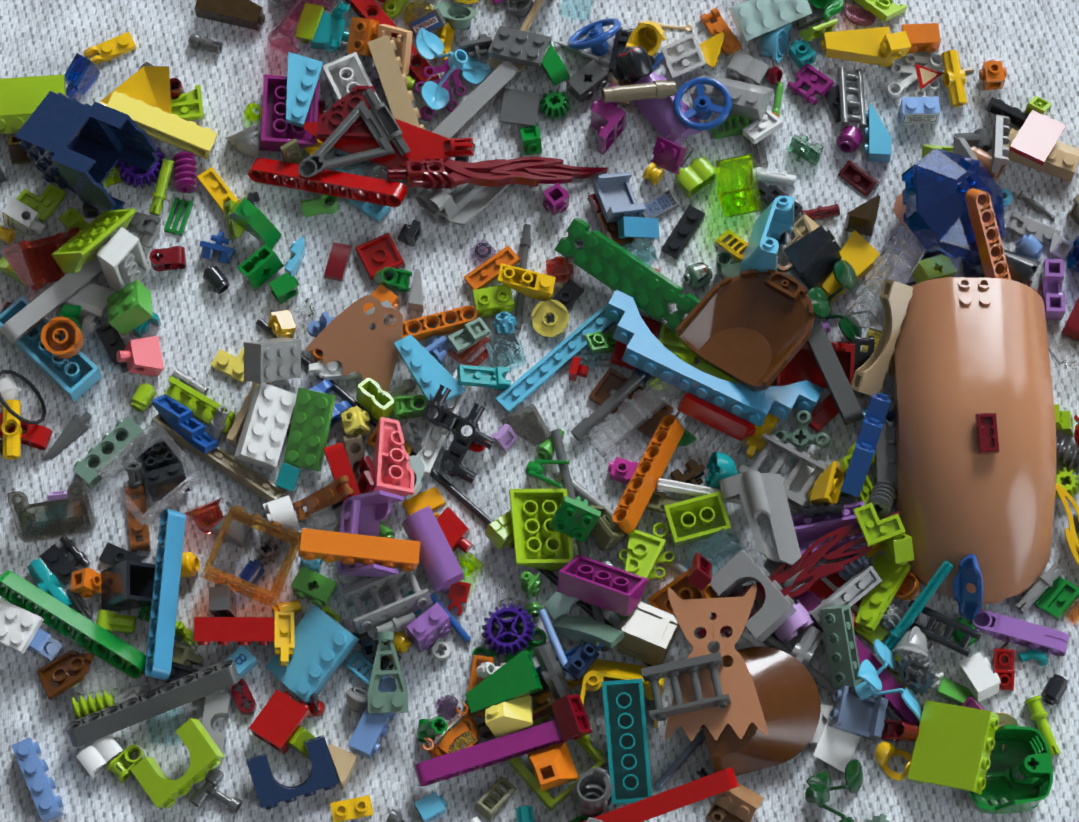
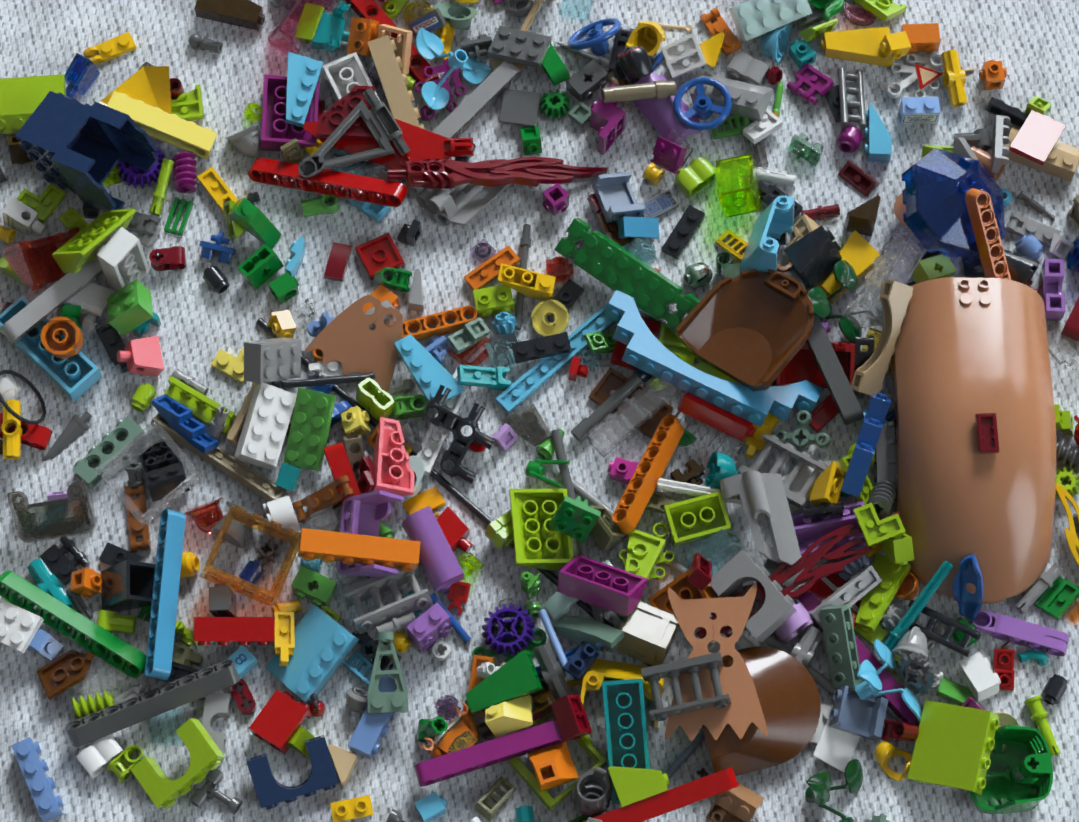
none -> black bar [282,371,375,390]
none -> black plate [511,332,571,363]
none -> sand green plate [568,101,591,127]
none -> lime slope [608,766,670,807]

